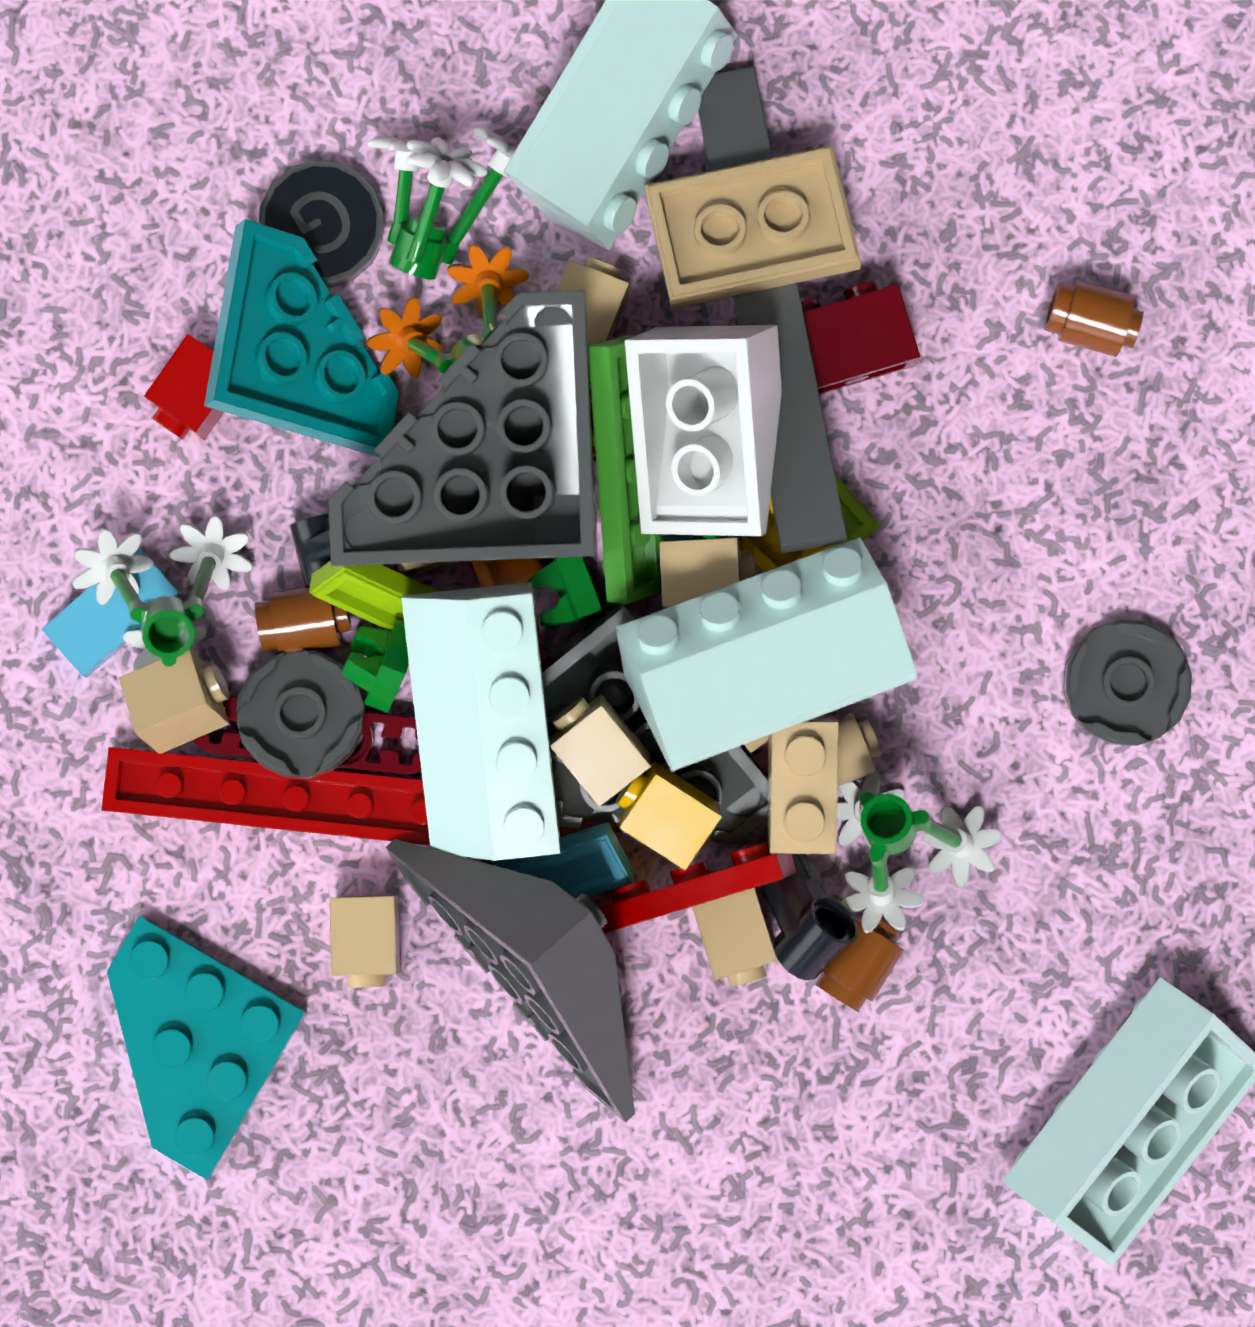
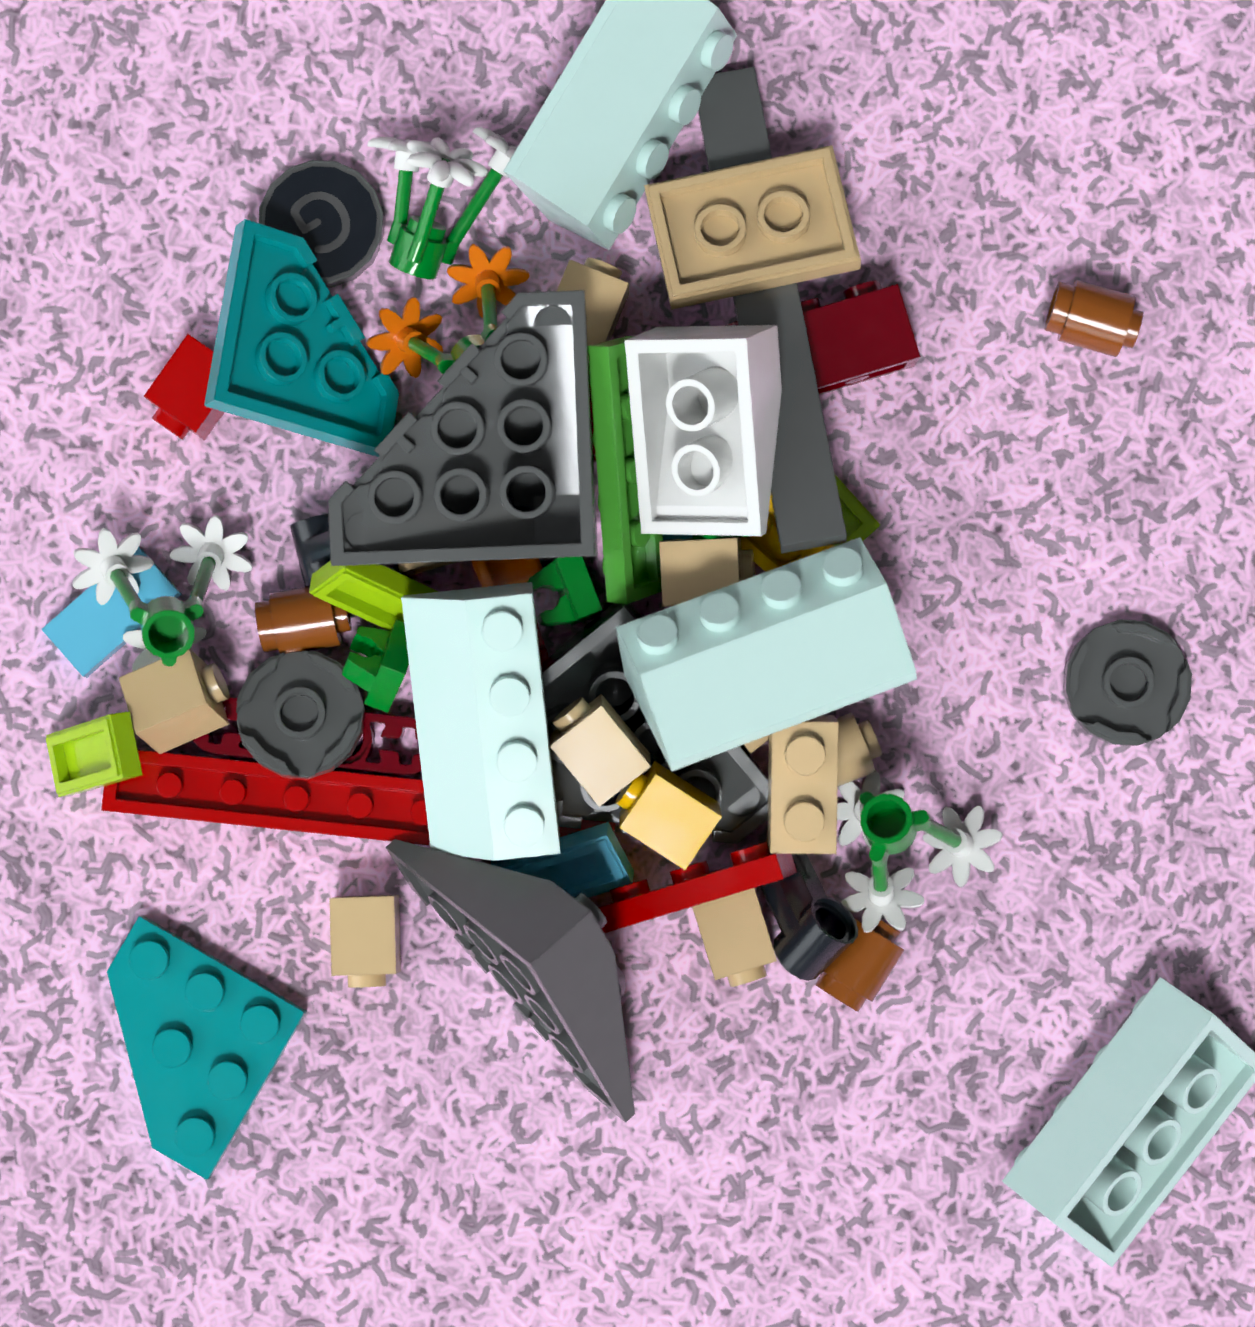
none -> lime tile [46,711,143,797]

